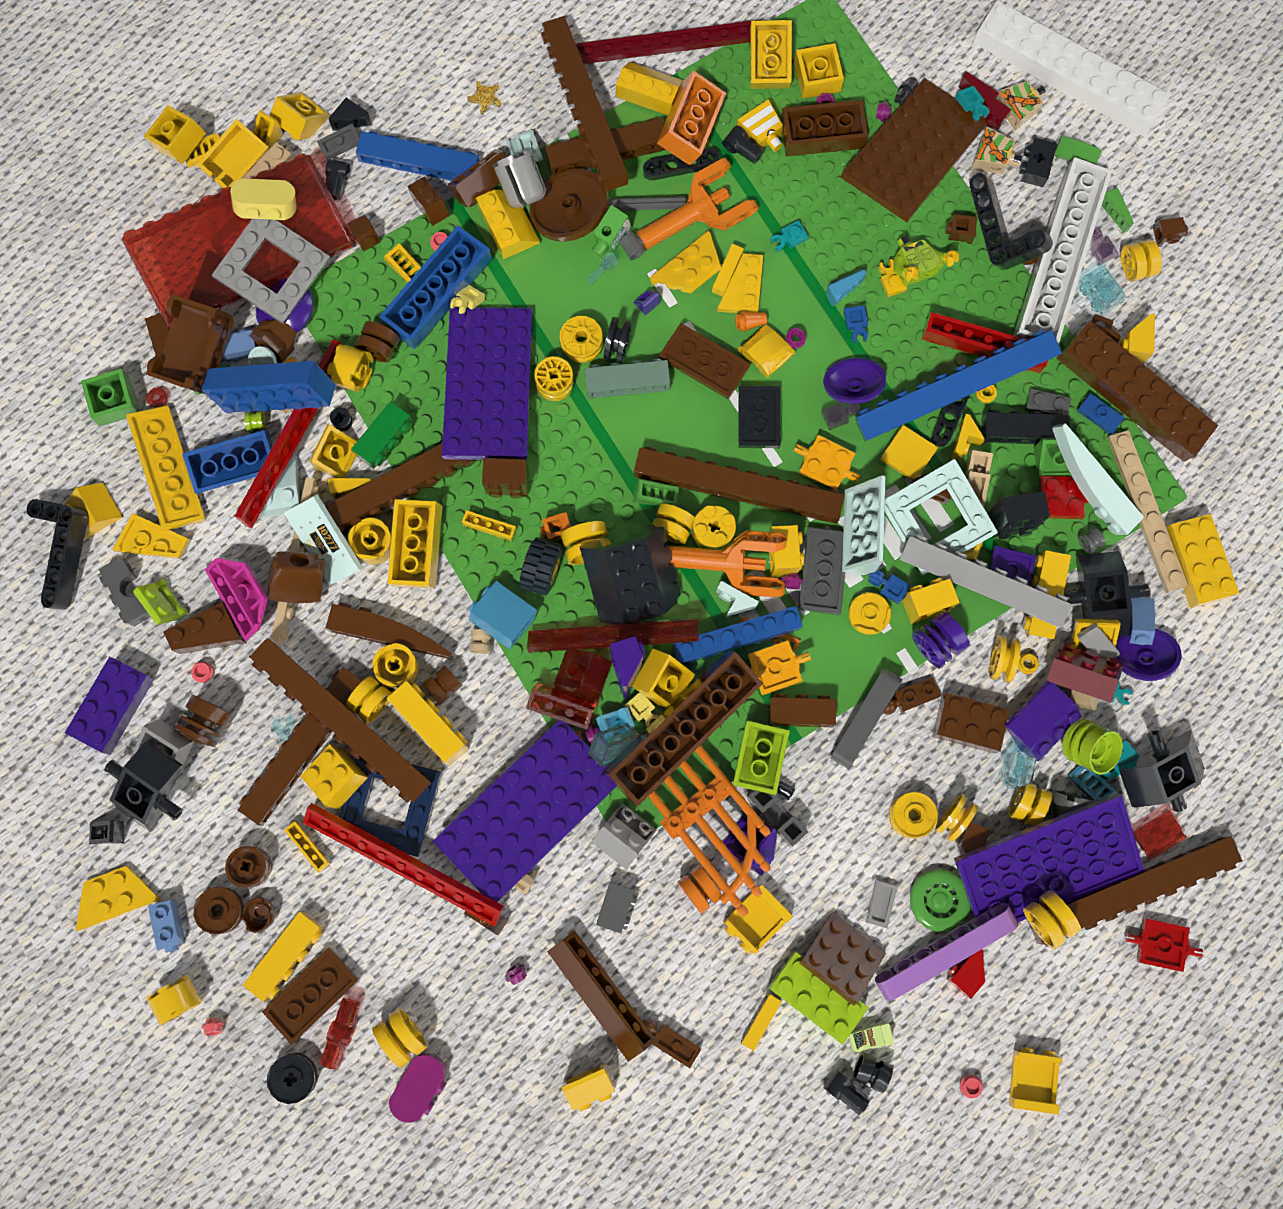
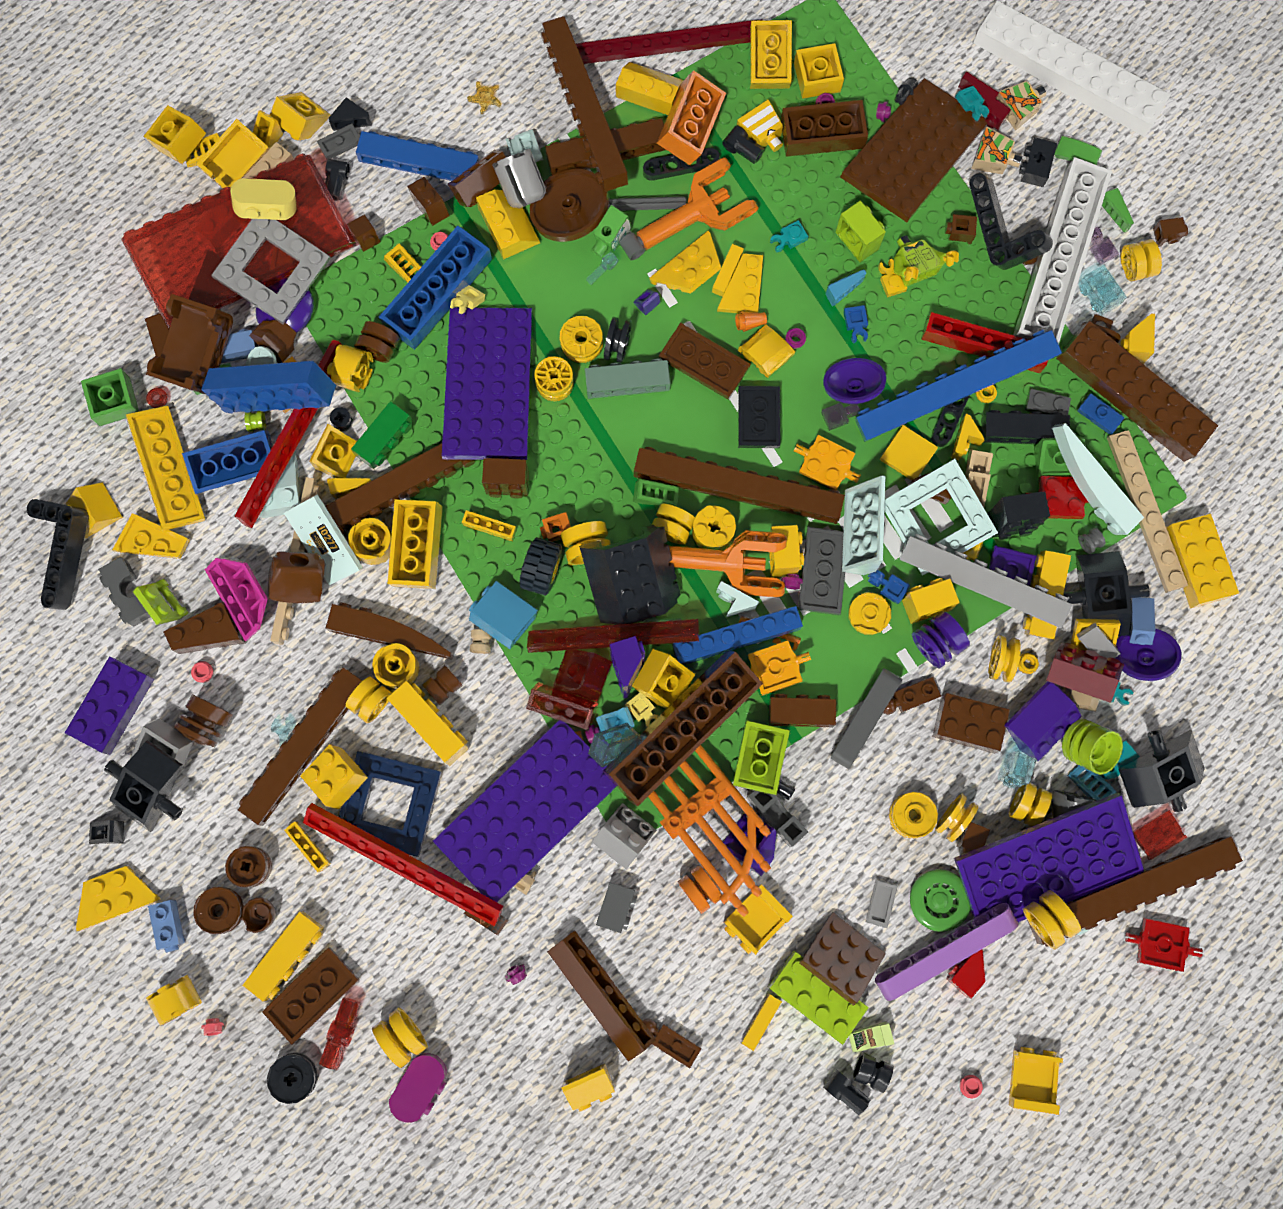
reddish brown brick [249,638,432,803] -> none
none -> lime brick [835,201,886,262]

